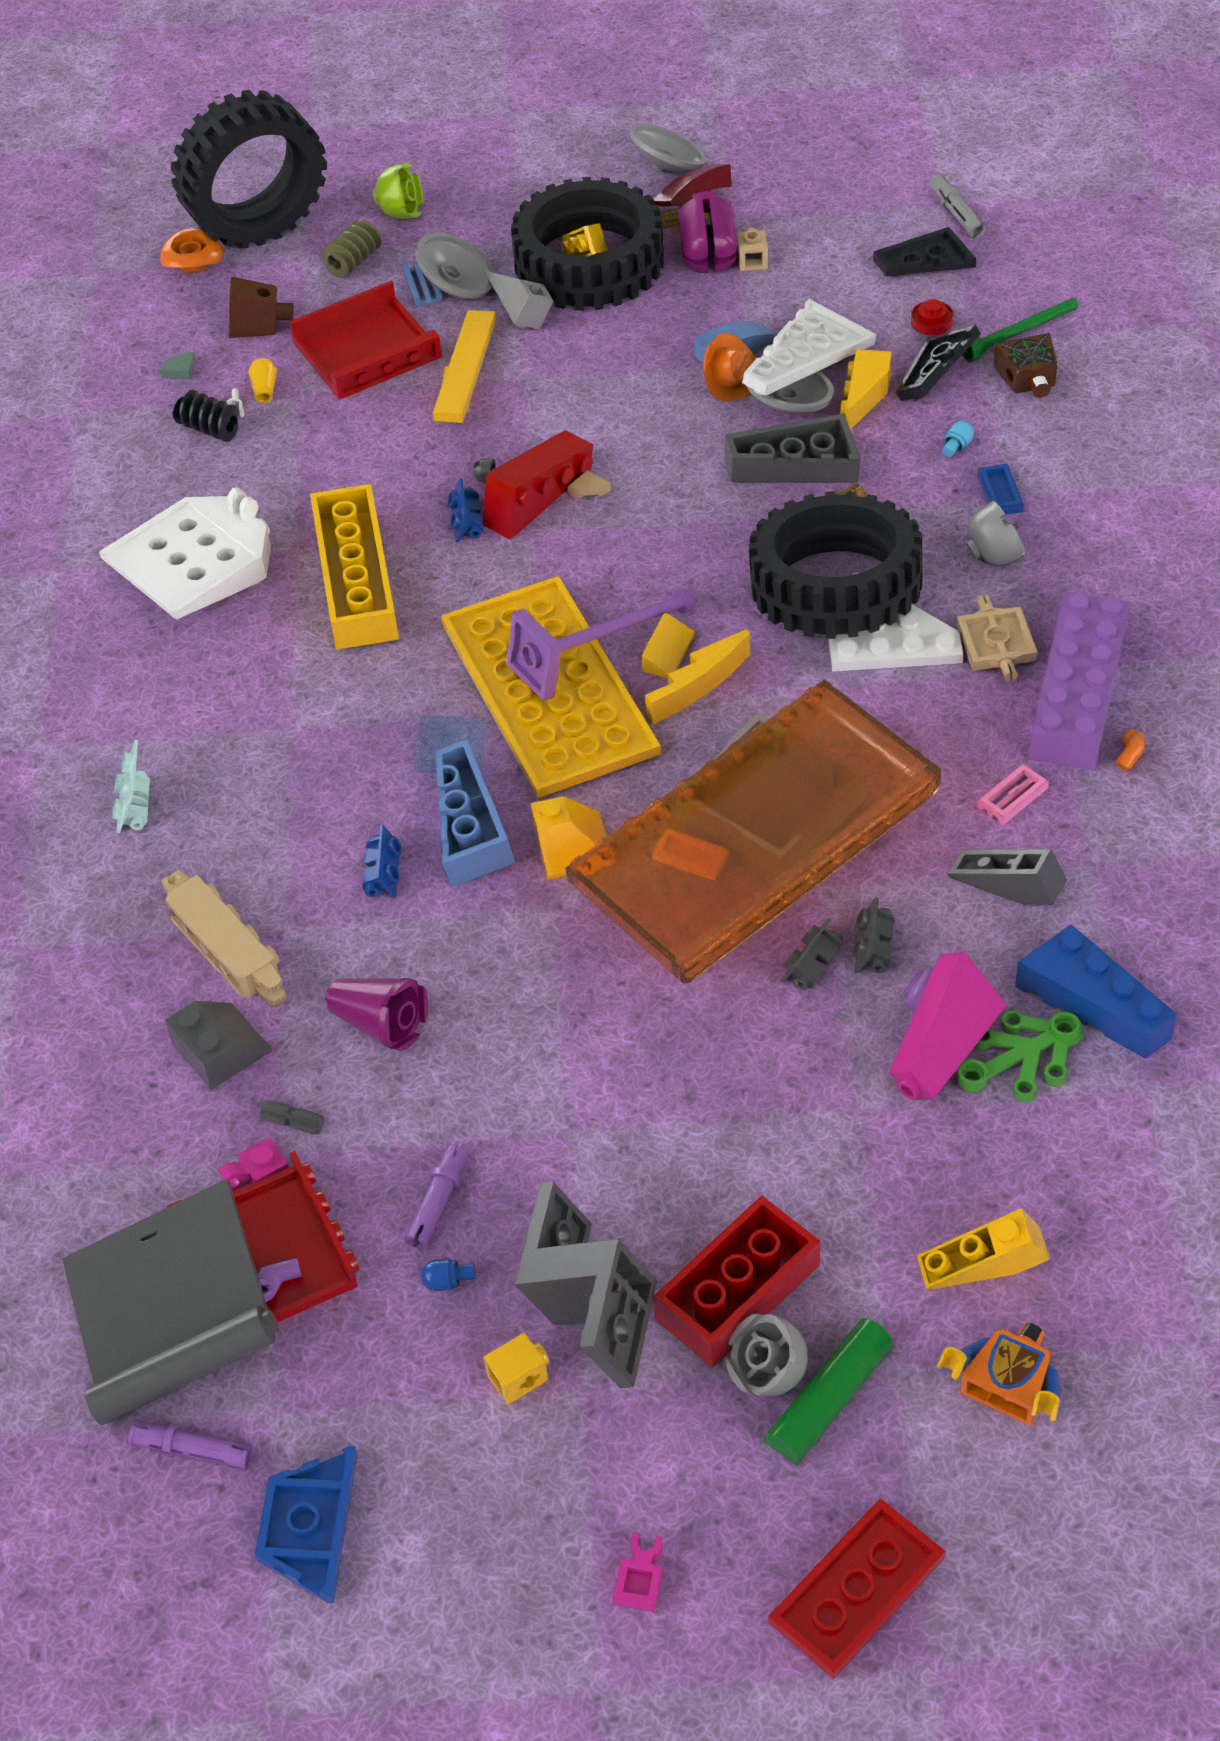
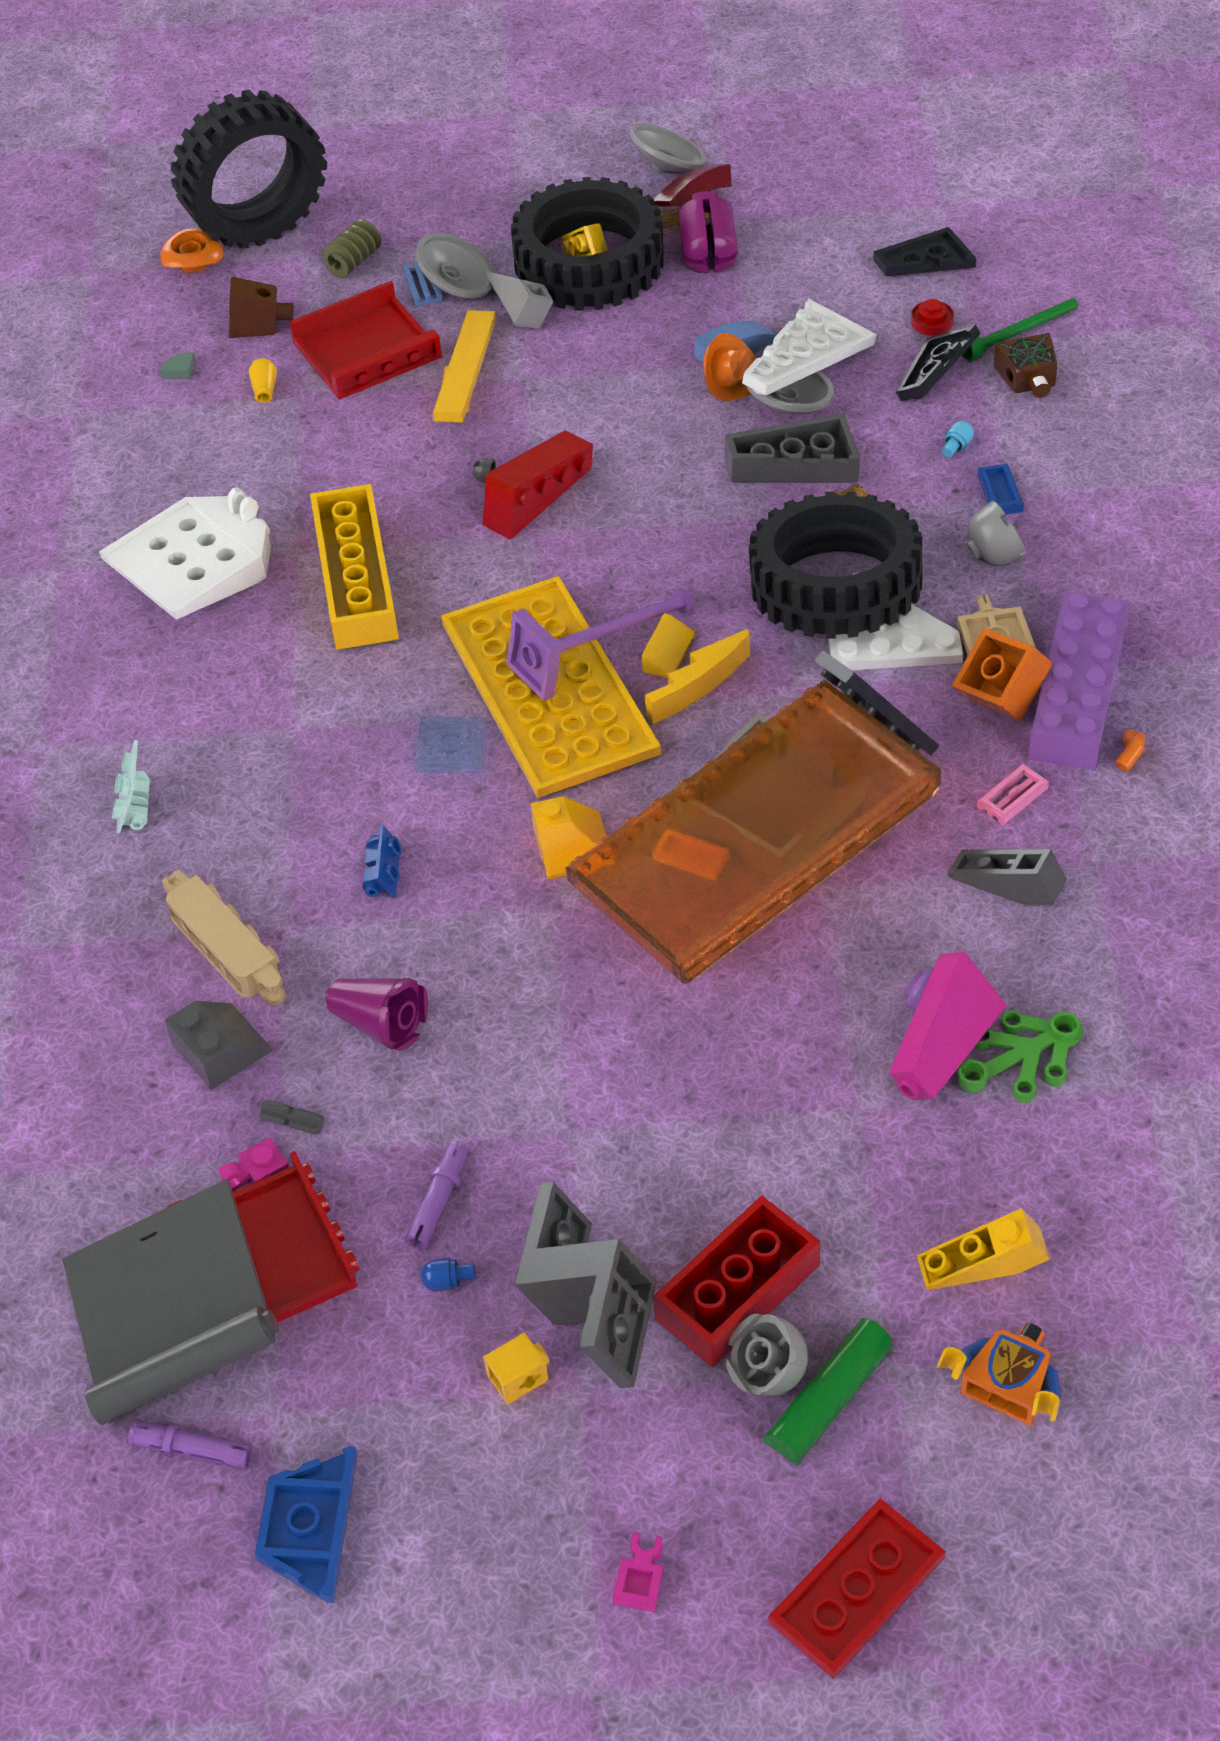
black piece [172,389,238,442] -> none
white hand [226,389,245,417] -> none
medium lavender arm [257,1258,302,1302] -> none
lime cylinder [373,162,424,220] -> none
medium blue wedge [436,739,516,887] -> none
blue hinge [447,478,484,542] -> none
tan tile [568,470,611,498] -> none
tan brick [737,228,768,271] -> none
dark grey hinge [780,918,843,990] -> none
yellow slope [840,349,892,430] -> none
dark grey hinge [853,897,894,973] -> none
light grey pin [930,175,986,238] -> none
blue wedge [1015,924,1177,1059] -> none
none -> black plate [814,650,940,756]
none -> orange brick [952,628,1053,722]

